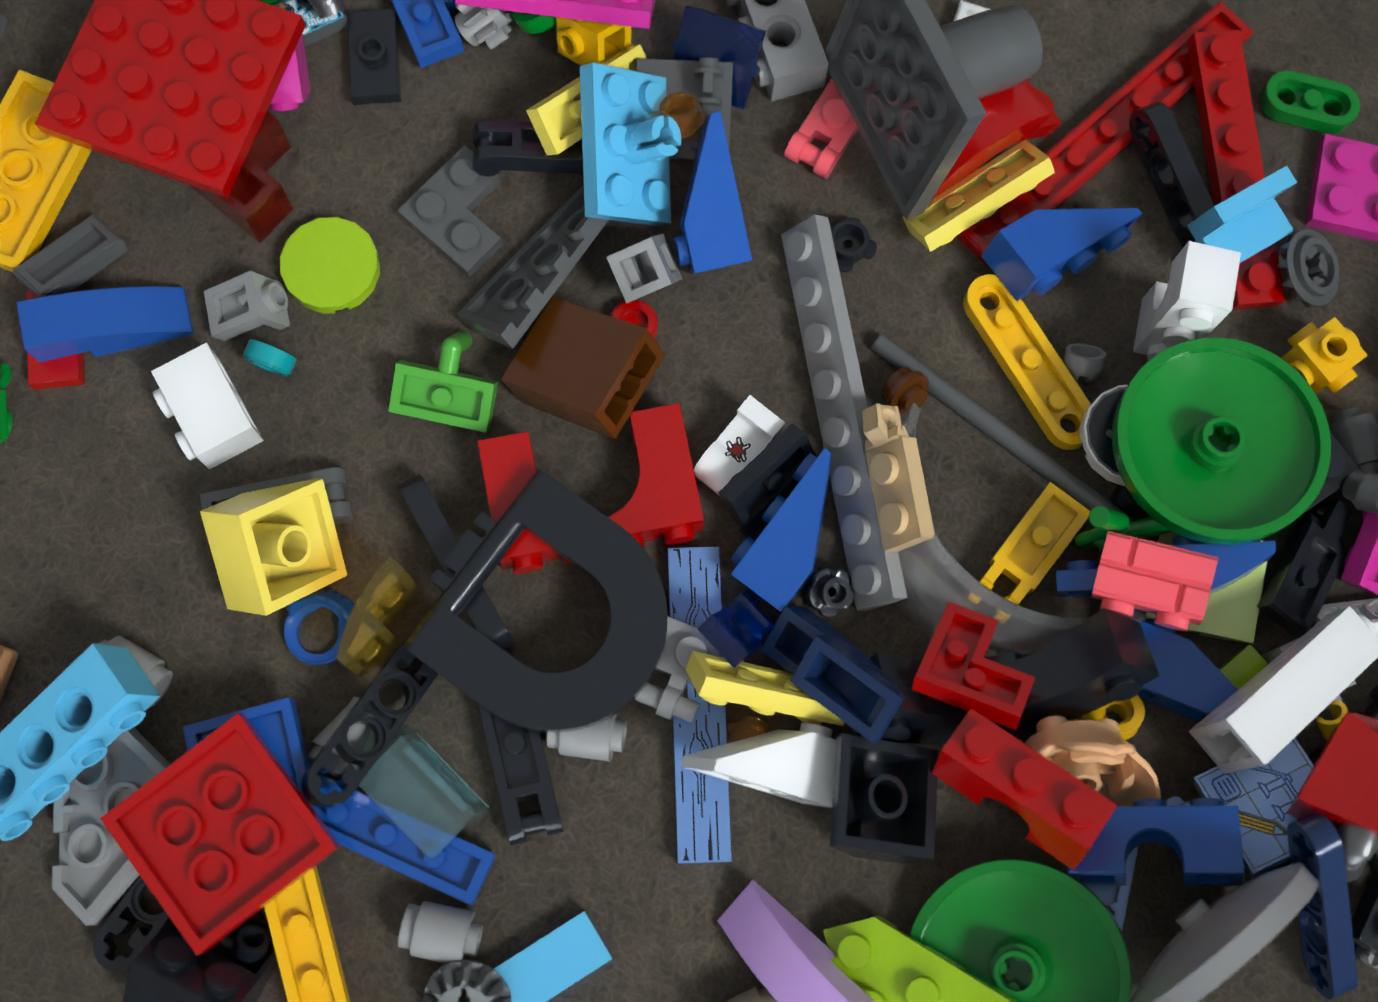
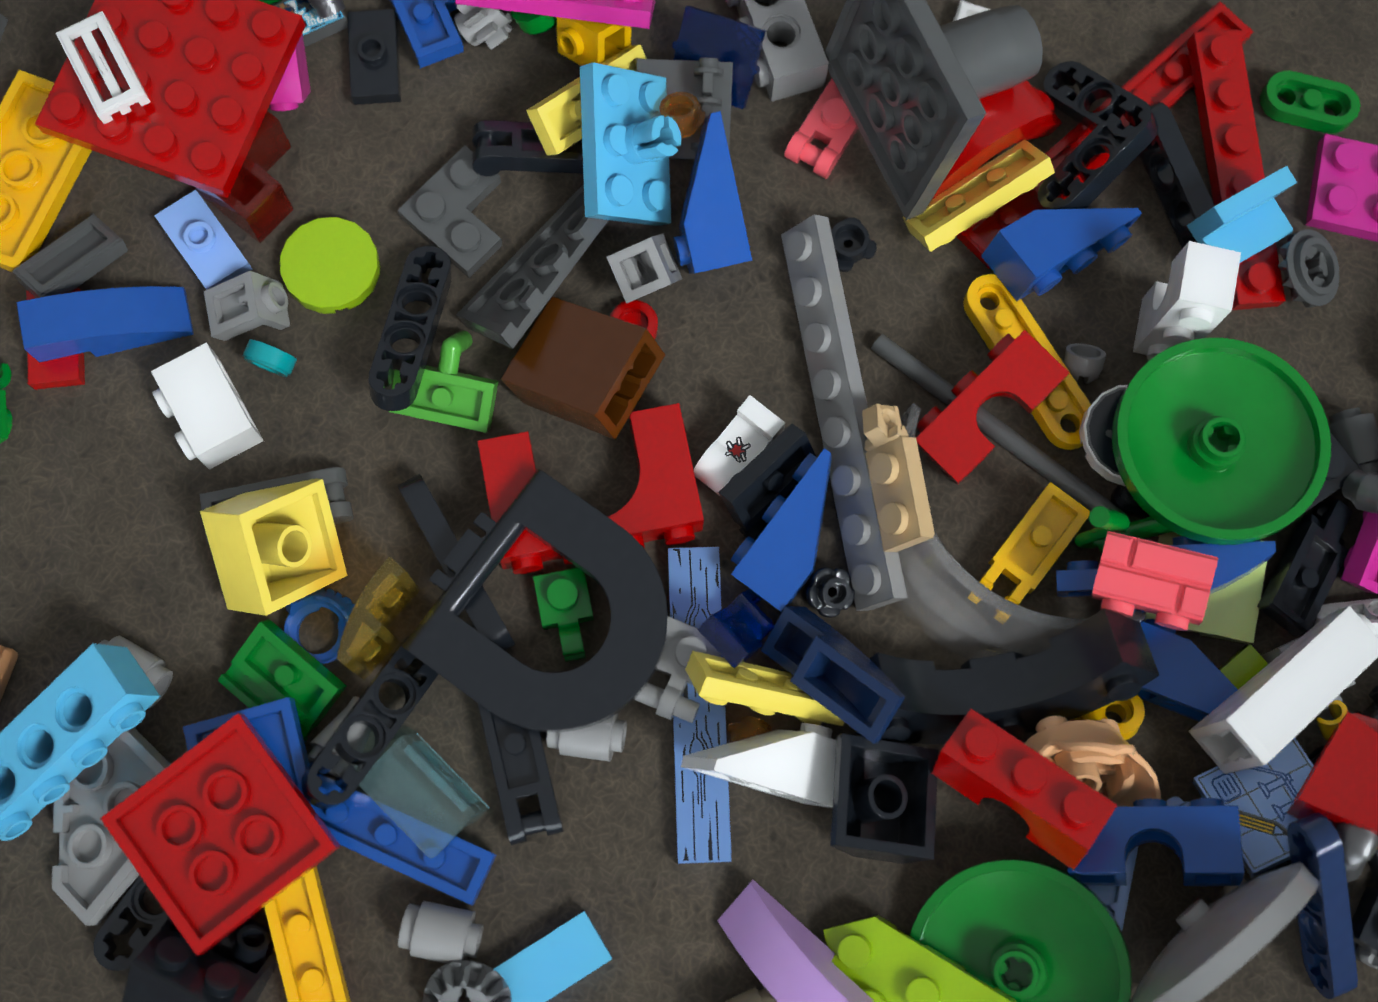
reddish brown plate [881,367,929,414] -> none
red plate [911,602,1036,730] -> none
yellow brick [1281,317,1368,394] -> none
none -> white tile [56,11,151,124]
none -> light blue plate [154,189,252,290]
none -> green plate [217,619,347,743]
none -> black beam [368,246,451,411]
none -> green plate [533,567,594,662]
none -> red arch [915,330,1070,485]
none -> black beam [1037,61,1159,209]

